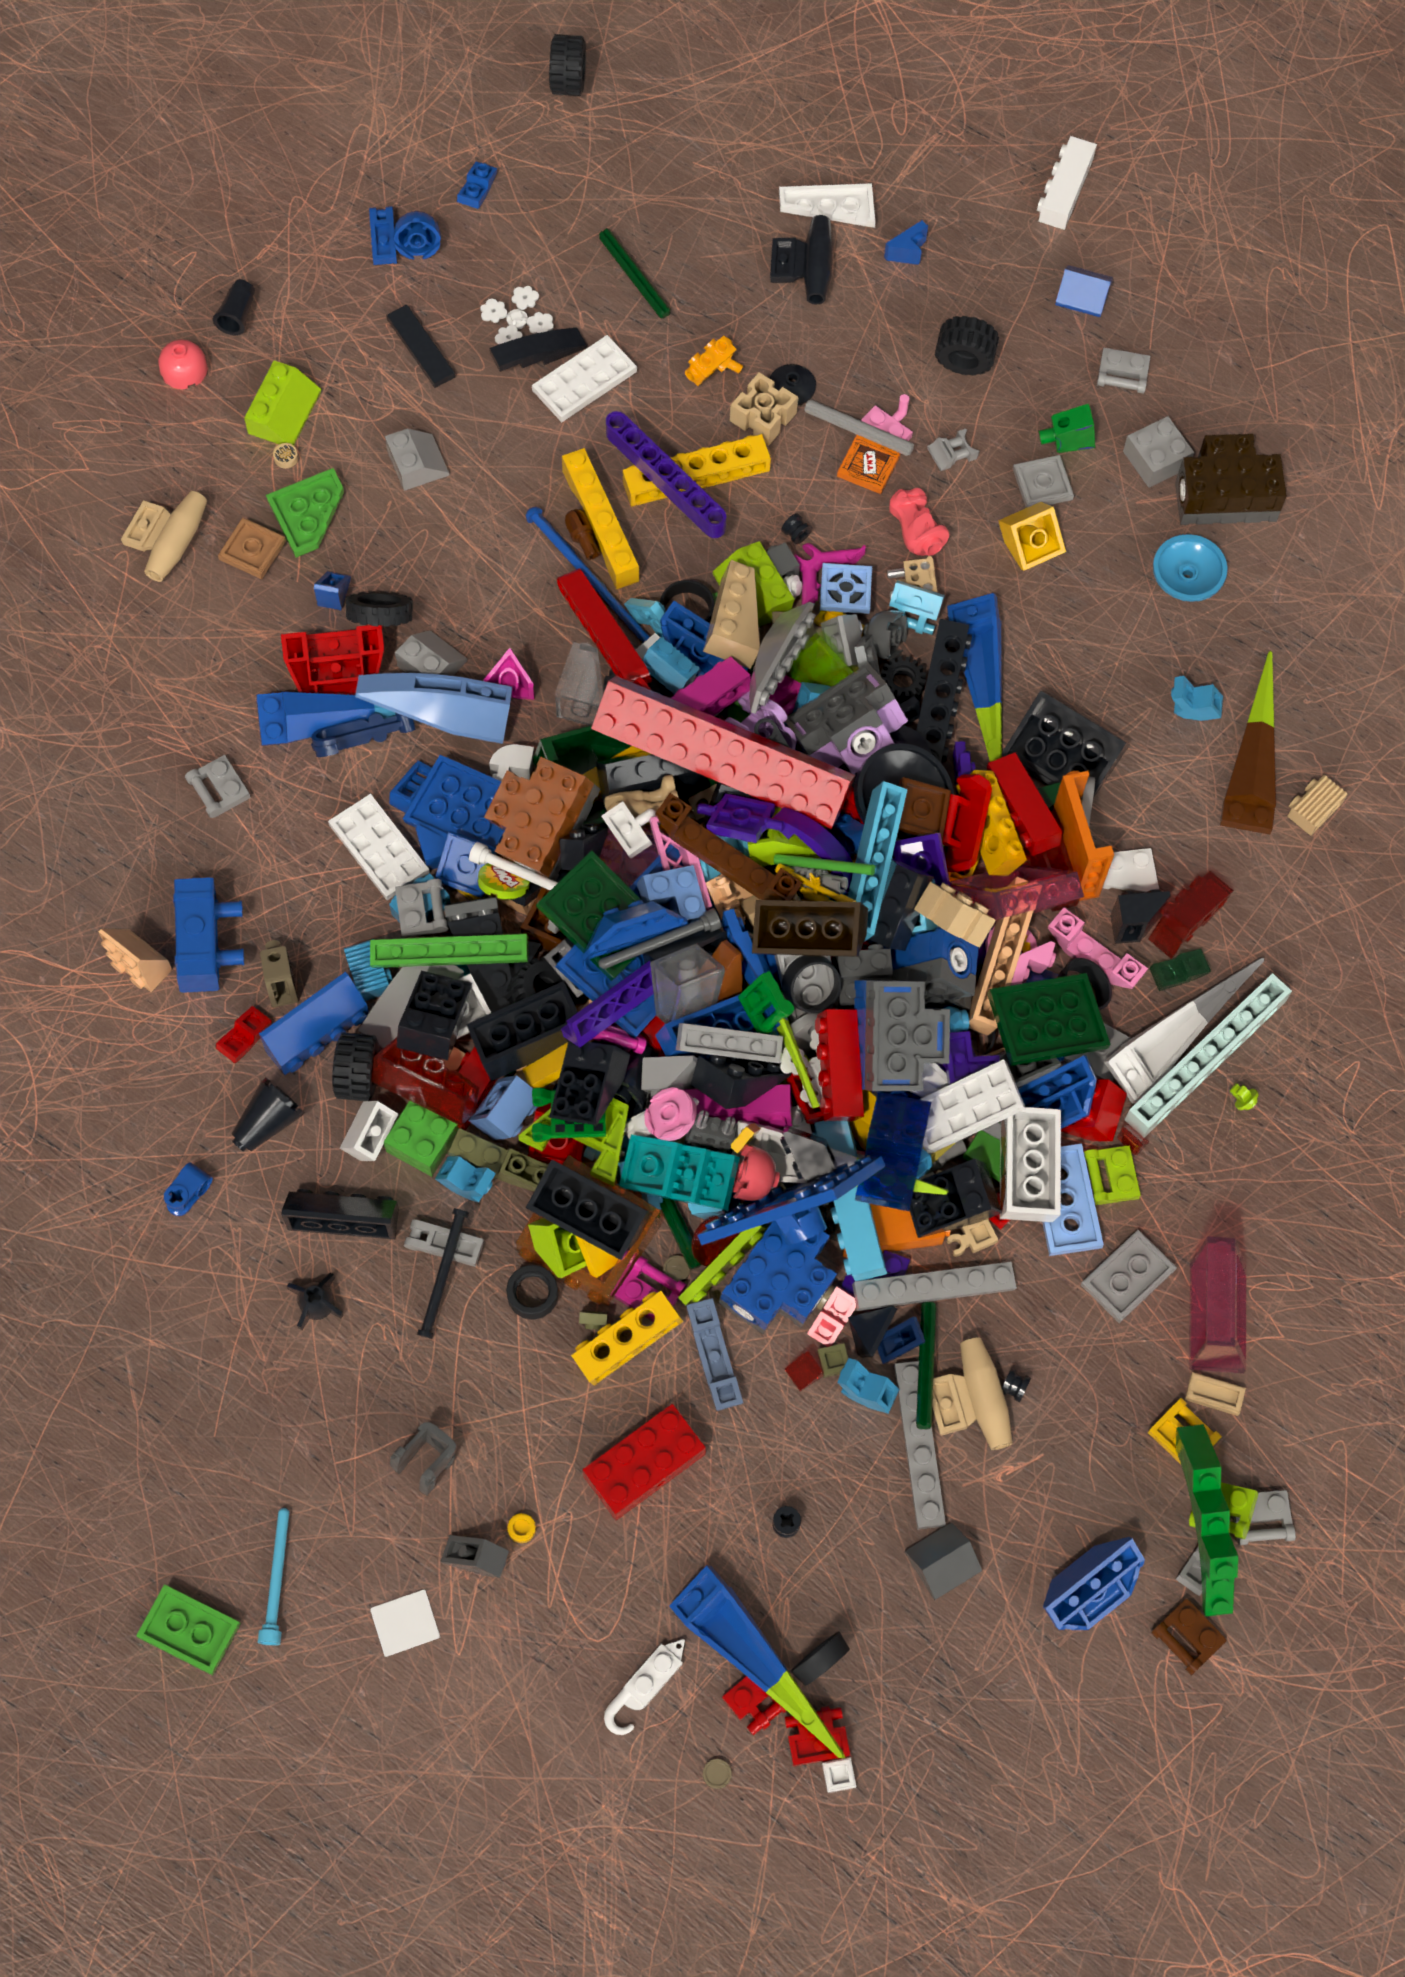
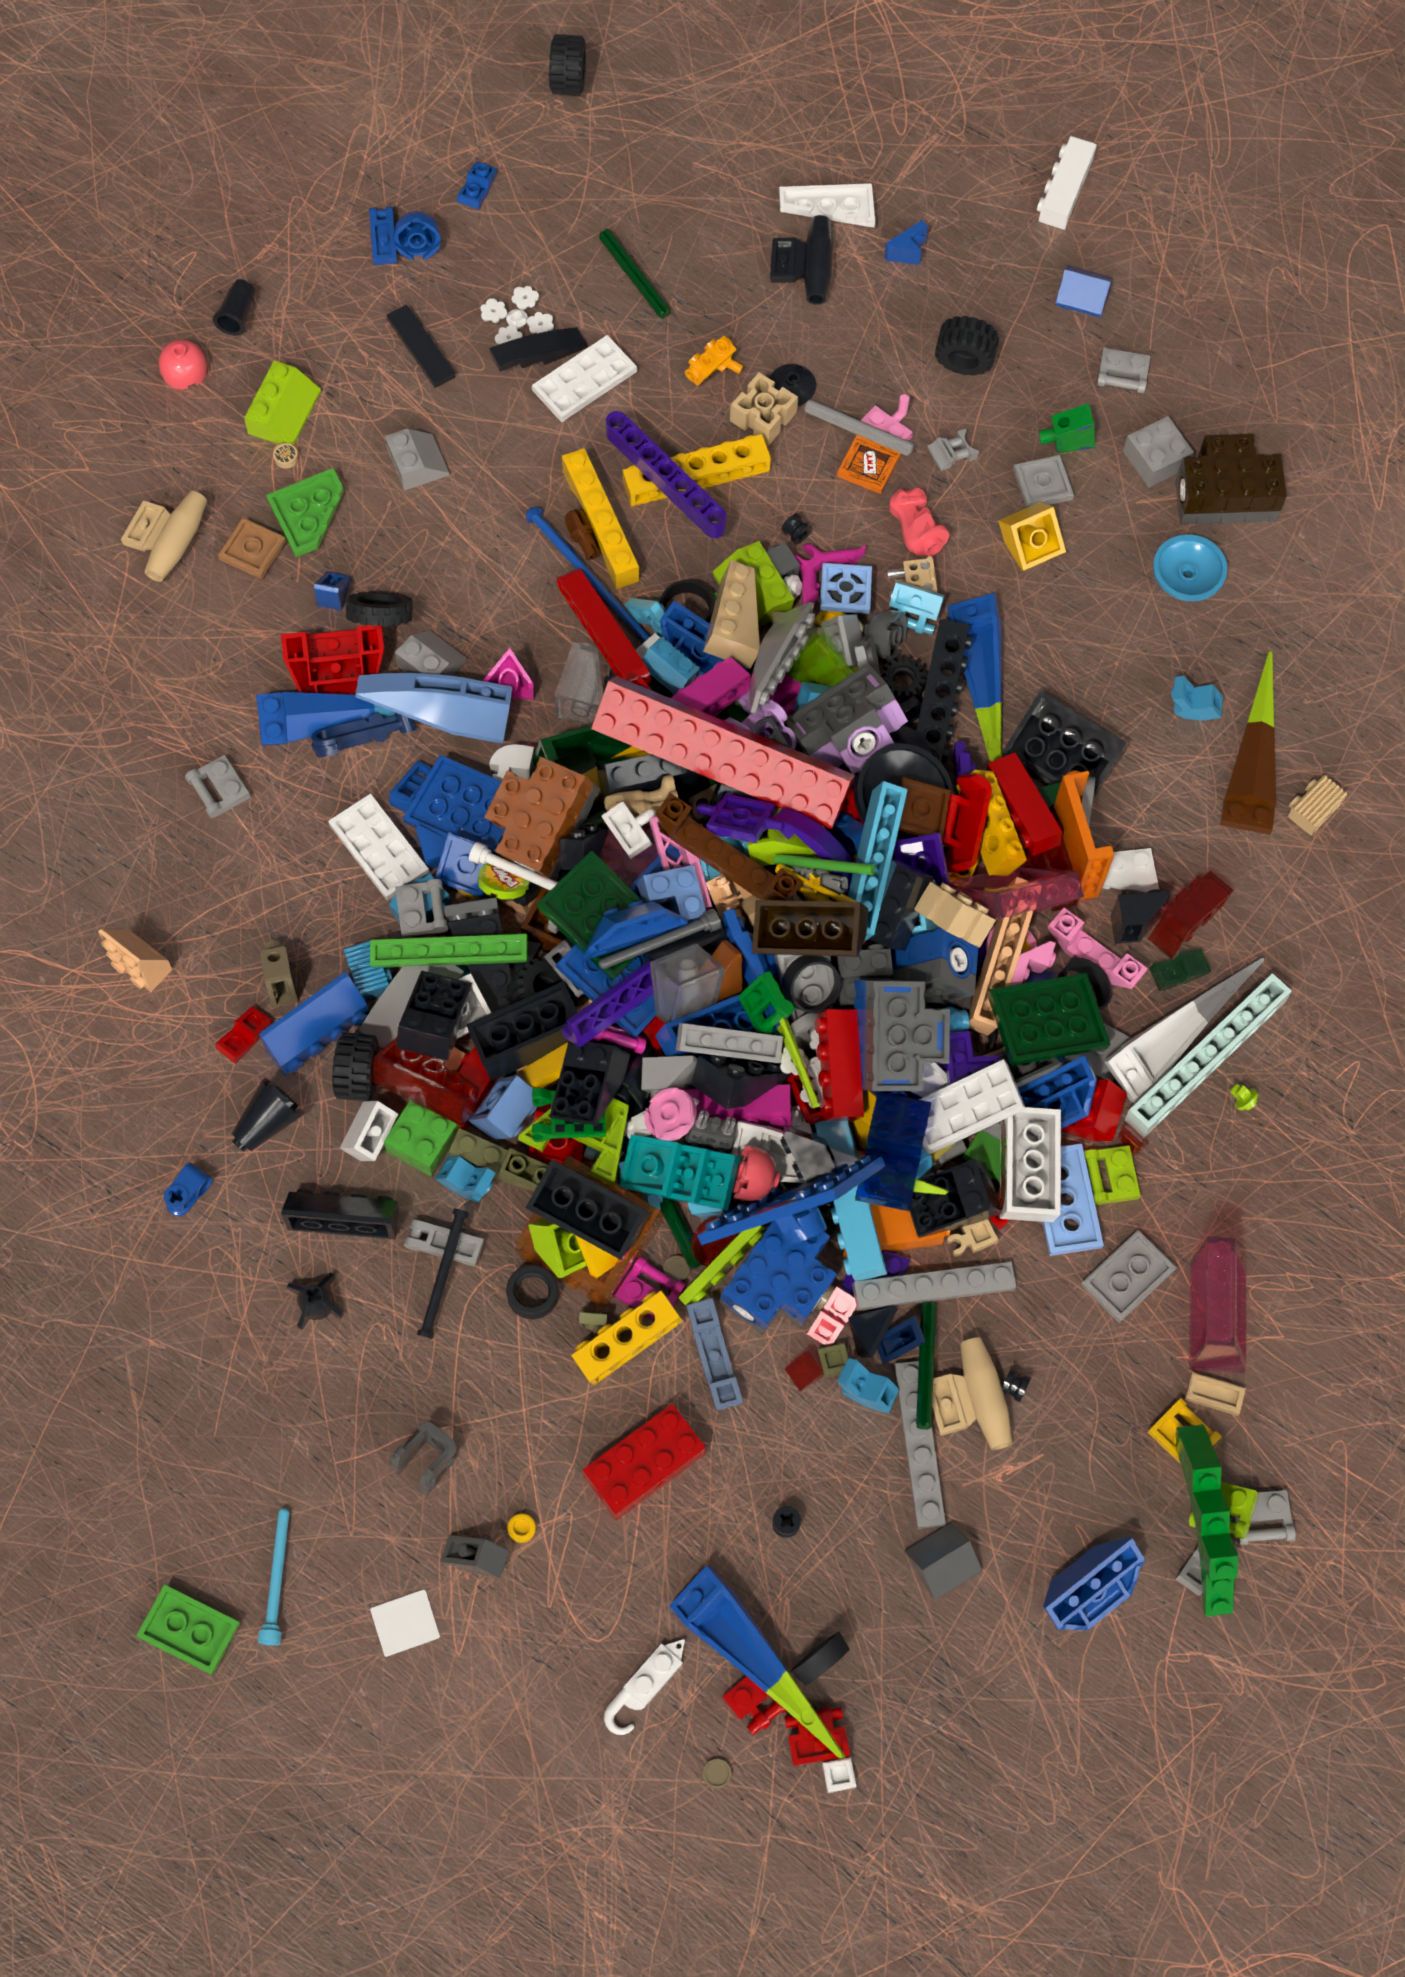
blue piece [173,877,244,993] -> none
yellow tile [731,1123,761,1154] -> none
reddish brown plate [1151,1598,1228,1676] -> none

